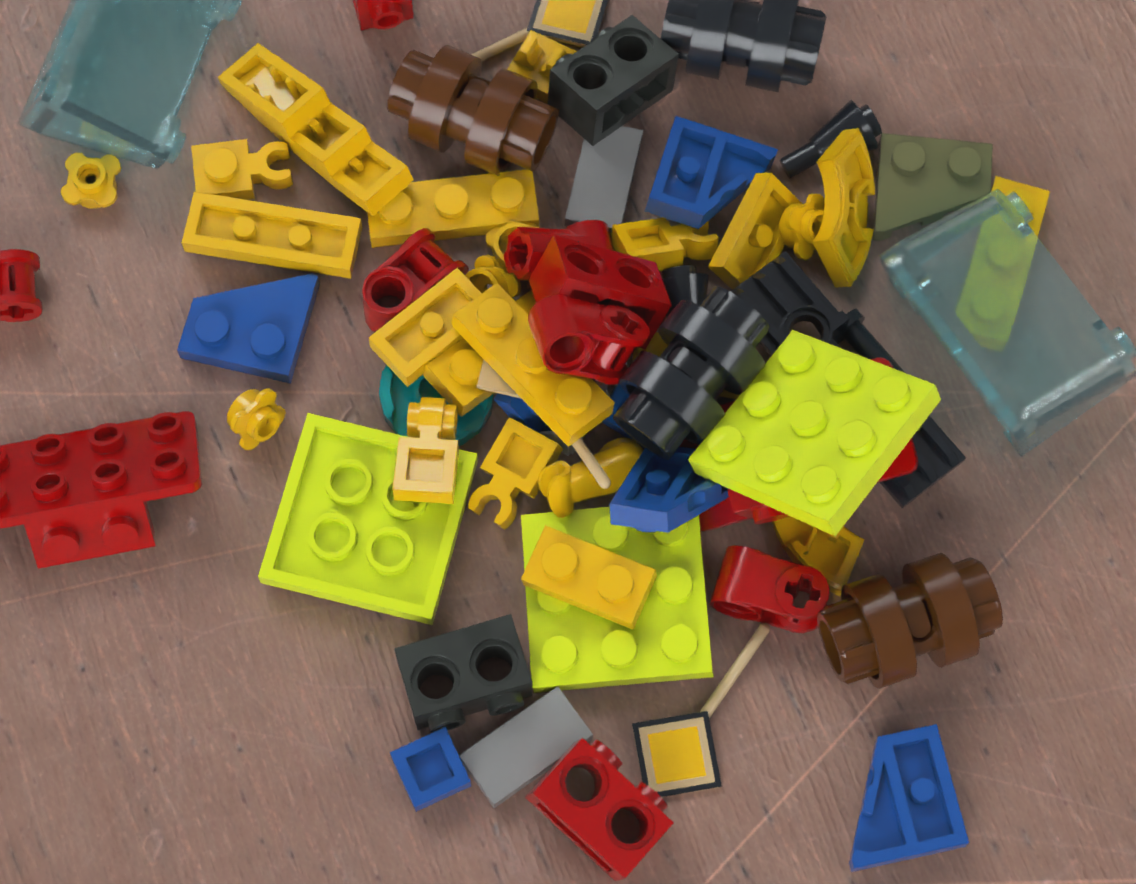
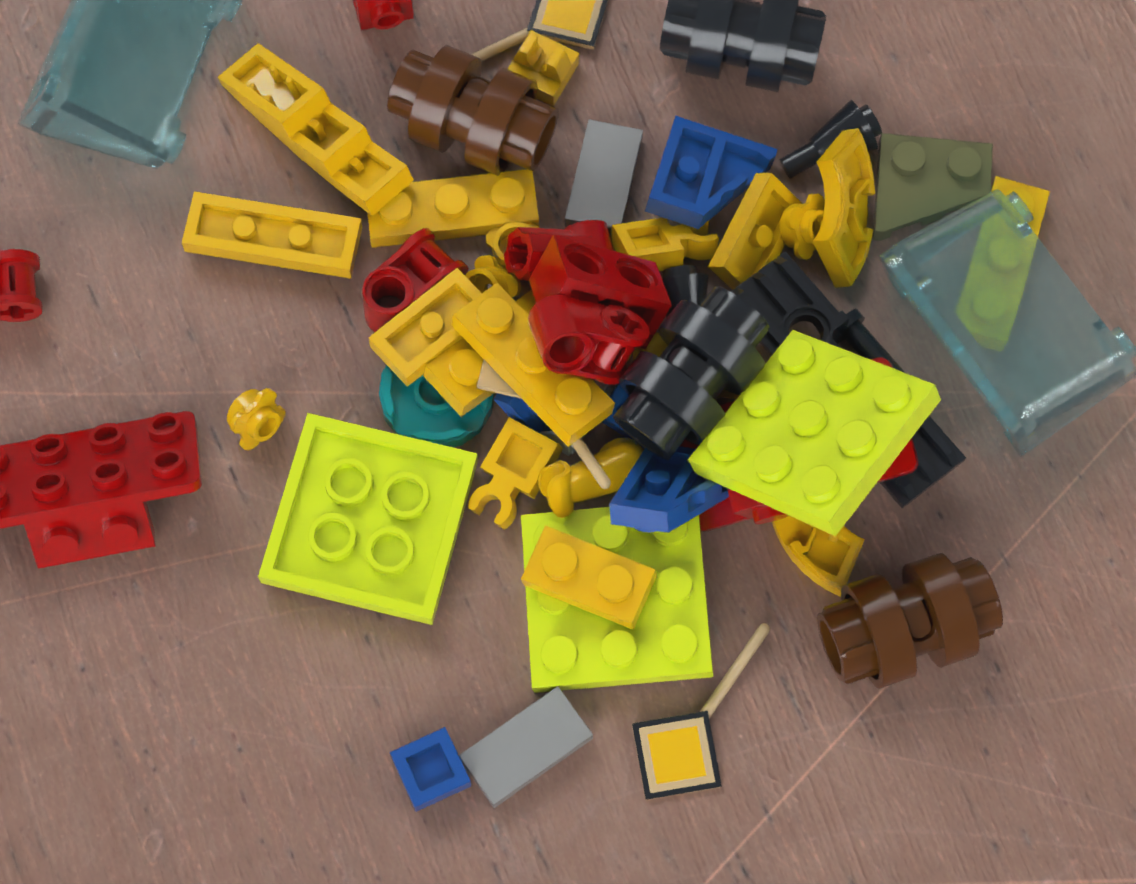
yellow plate [61,152,121,209] -> none
blue wing [177,274,320,384] -> none
yellow plate [191,139,293,200] -> none
yellow plate [392,397,459,504] -> none
pearl dark grey brick [394,614,533,733] -> none
red brick [525,738,674,881] -> none
pearl dark grey brick [547,15,679,146] -> none
red piece [709,545,830,634] -> none
blue wing [849,724,969,872] -> none

